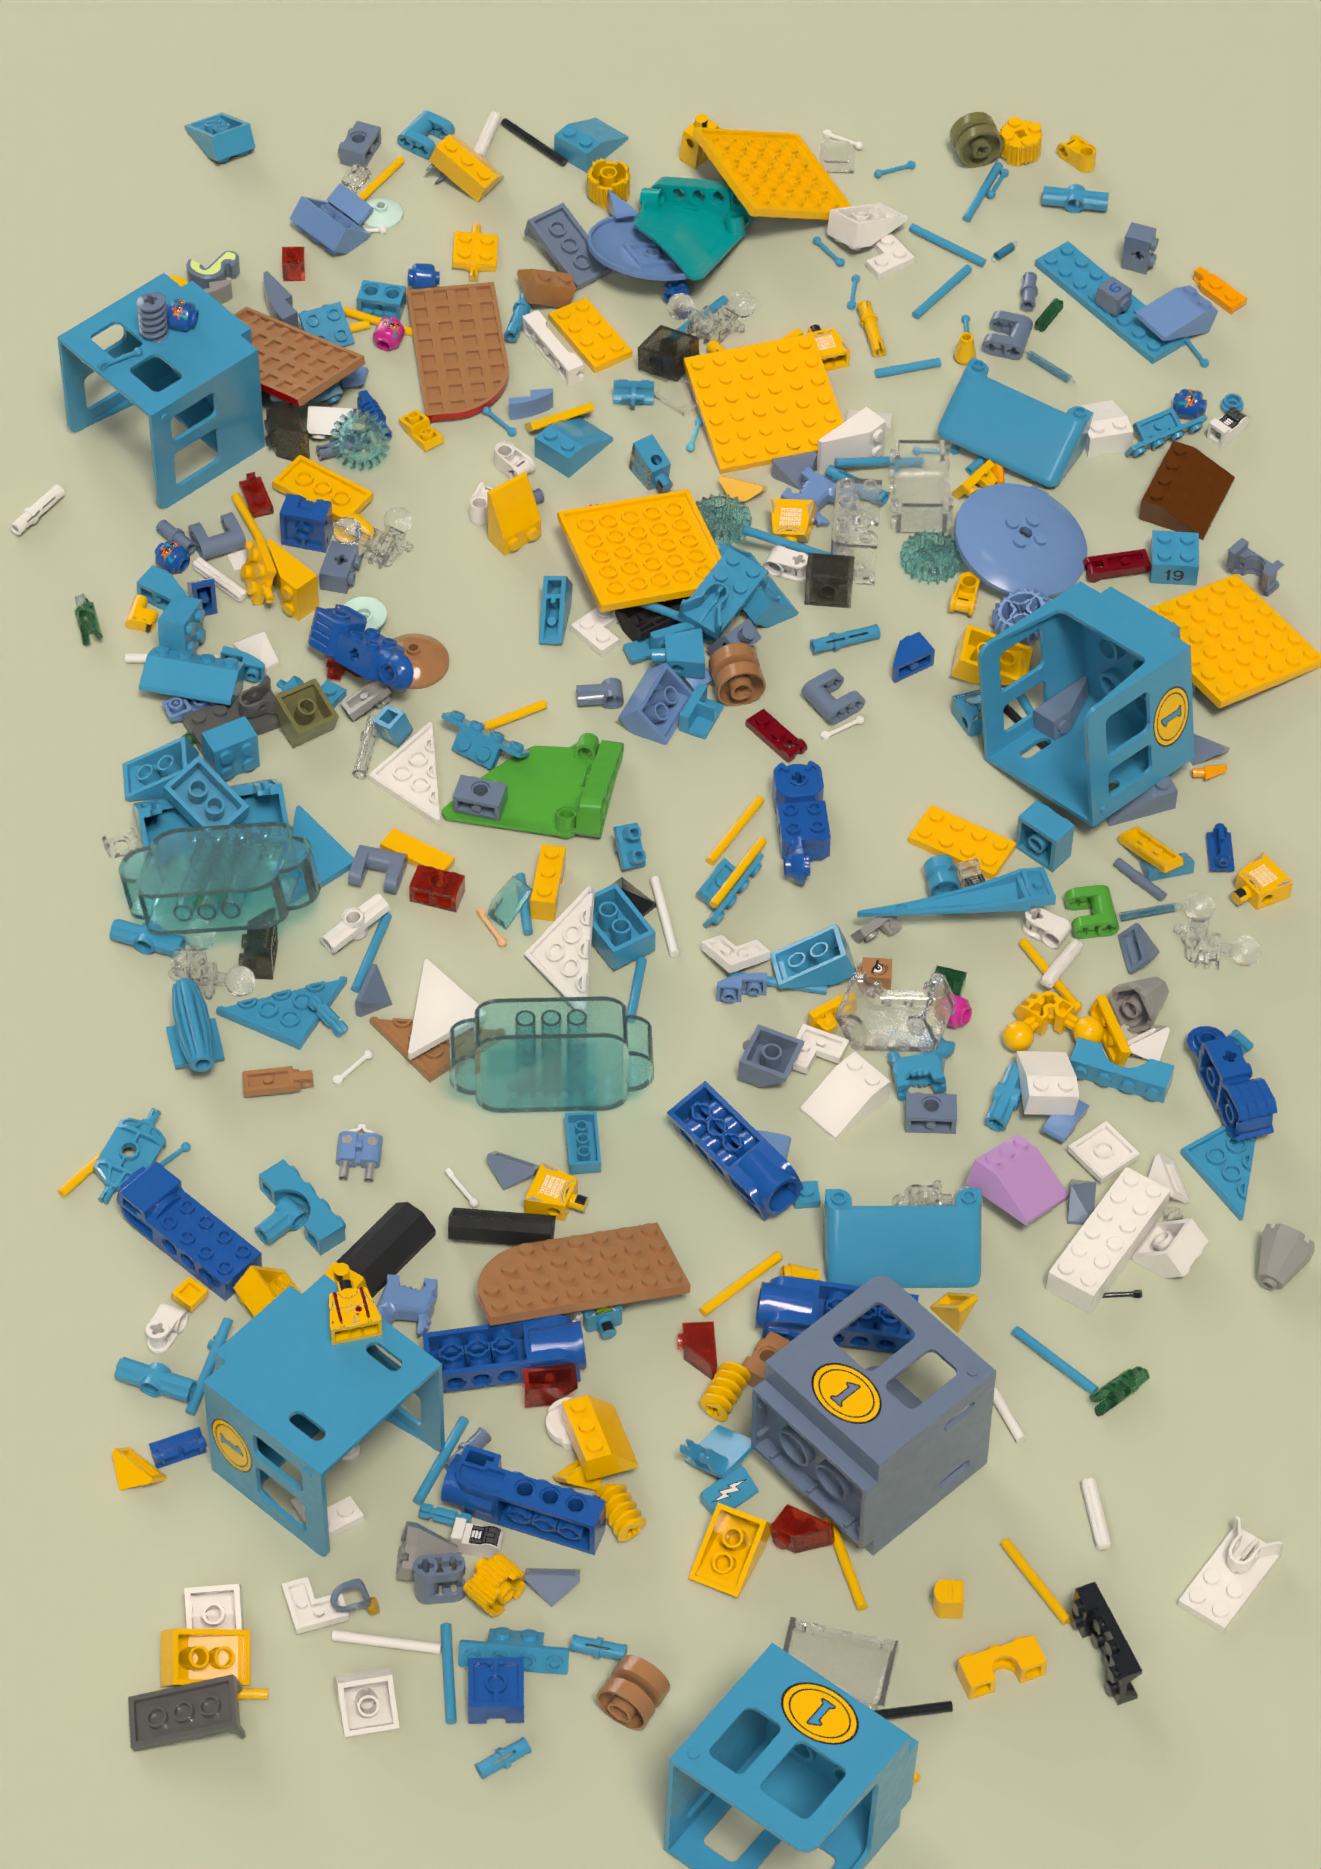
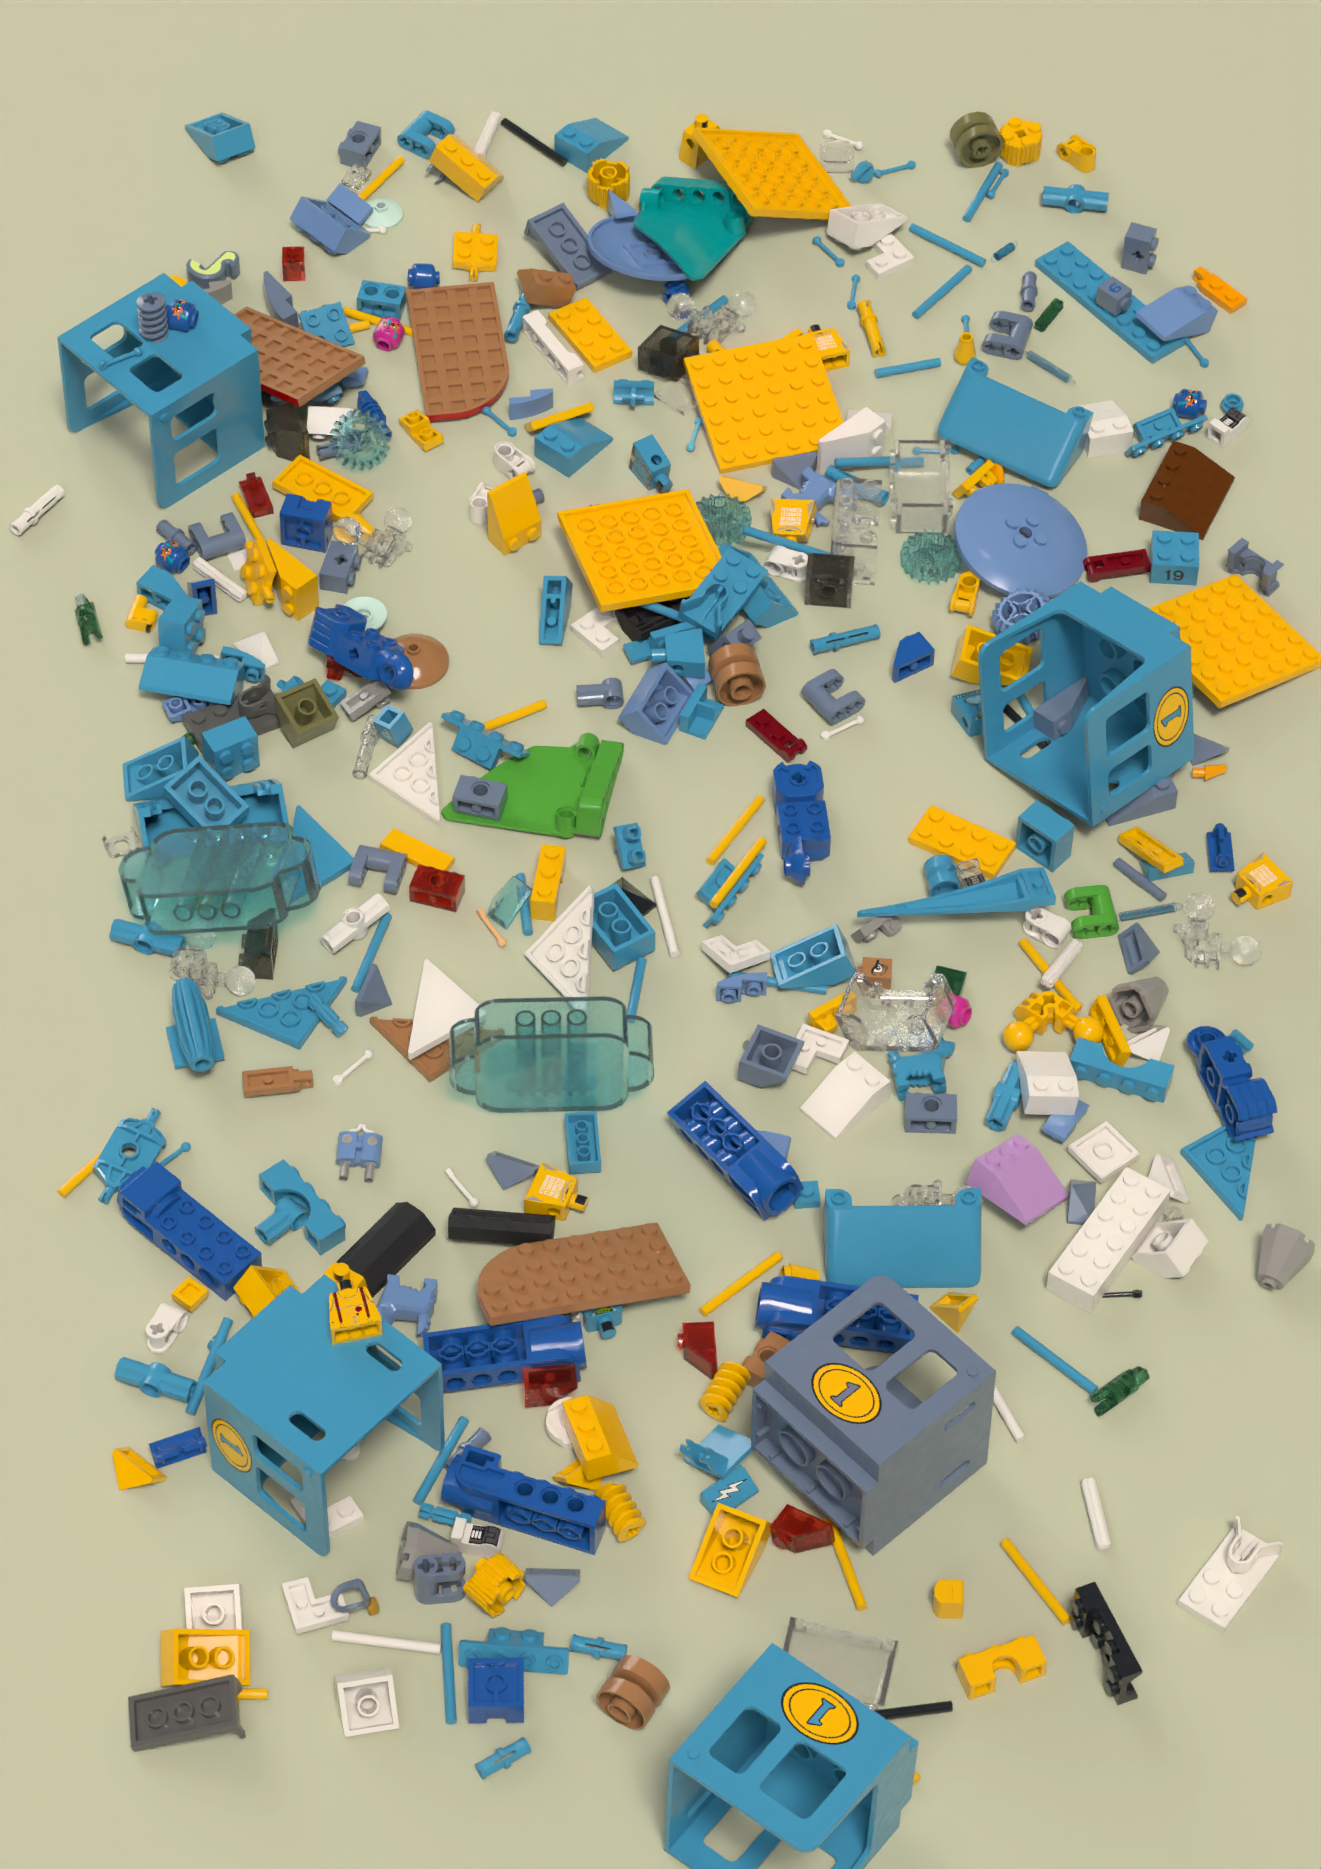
none -> dark azure plate [850,160,874,183]

